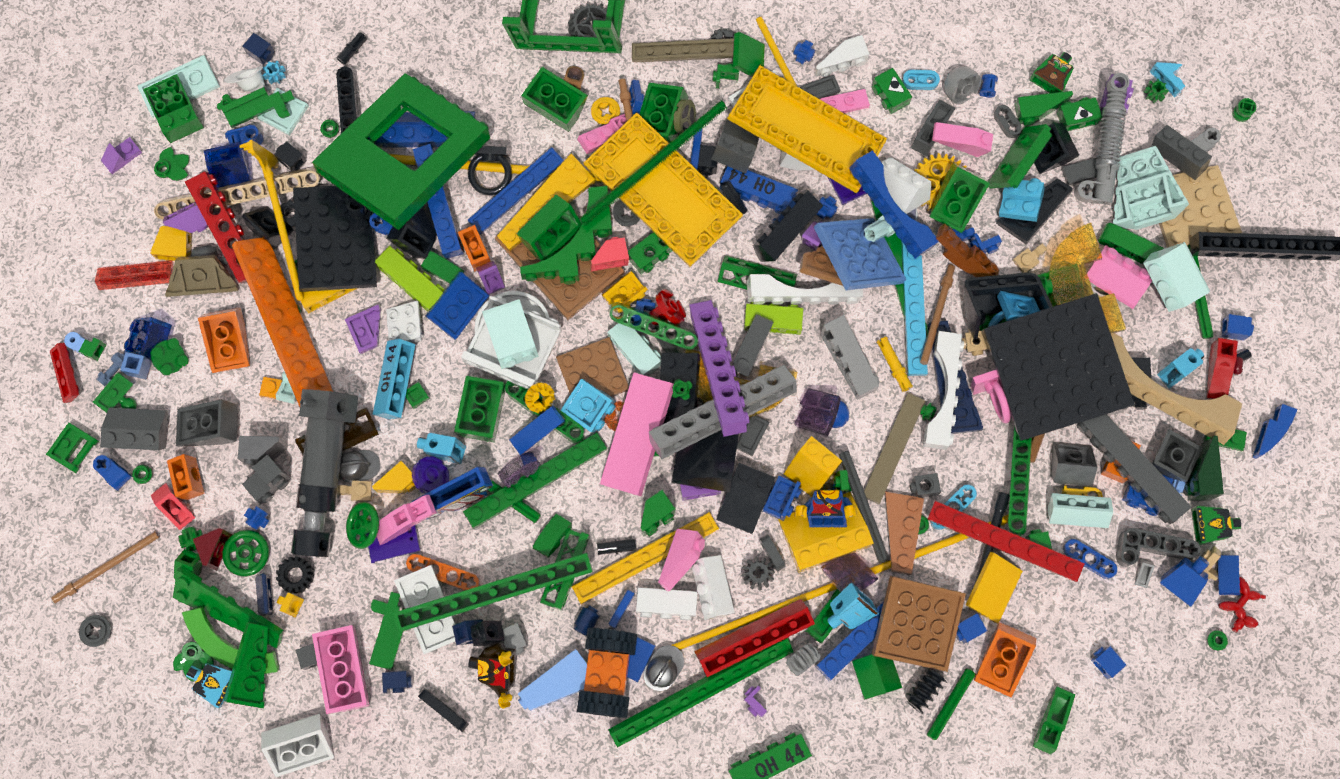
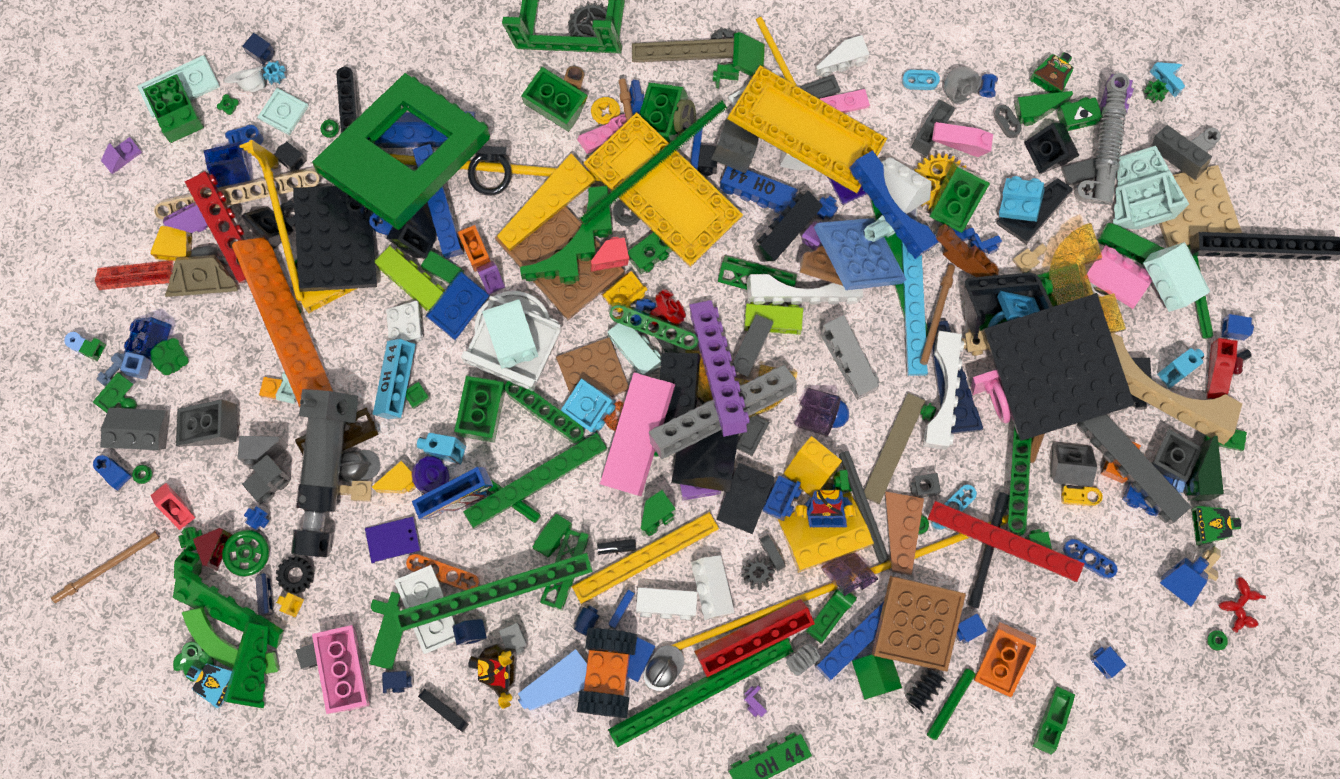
green plate [46,422,99,473] -> none
red plate [50,343,79,403] -> none
dark grey gear [79,615,112,647] -> none
green plate [154,147,189,181] -> none
orange brick [167,454,204,500] -> none
orange slope [198,307,250,373] -> none
green piece [221,87,295,128] -> none
white slope [261,714,334,777] -> none
black axle [336,32,367,65] -> none
medium lavender wing [345,305,381,354] -> none
green plate [346,502,379,549] -> none
bright pink slope [377,495,436,545] -> none
blue tile [468,147,564,235] -> none
black brick [470,621,505,646] -> none
clear purple slope [497,451,540,488] -> none
blue tile [509,406,565,455] -> none
green slope [516,195,582,262] -> none
yellow gear [525,383,555,414] -> none
bright pink slope [658,529,705,591] -> none
green plate [672,379,693,400] -> none
black axle [721,181,748,214] -> none
blue gear [793,40,816,64] -> none
medium azure torso [827,583,879,629] -> none
green brick [872,68,912,114] -> none
yellow pin [876,337,913,392] -> none
yellow tile [966,552,1023,624] -> none
green container [988,124,1052,189] -> none
light aqua brick [1048,493,1113,528] -> none
dark grey beam [1116,528,1201,567] -> none
light grey piece [1135,558,1155,588] -> none
blue tile [1218,555,1240,595] -> none
green wheel [1232,98,1257,122] -> none
blue slope [1252,404,1298,459] -> none

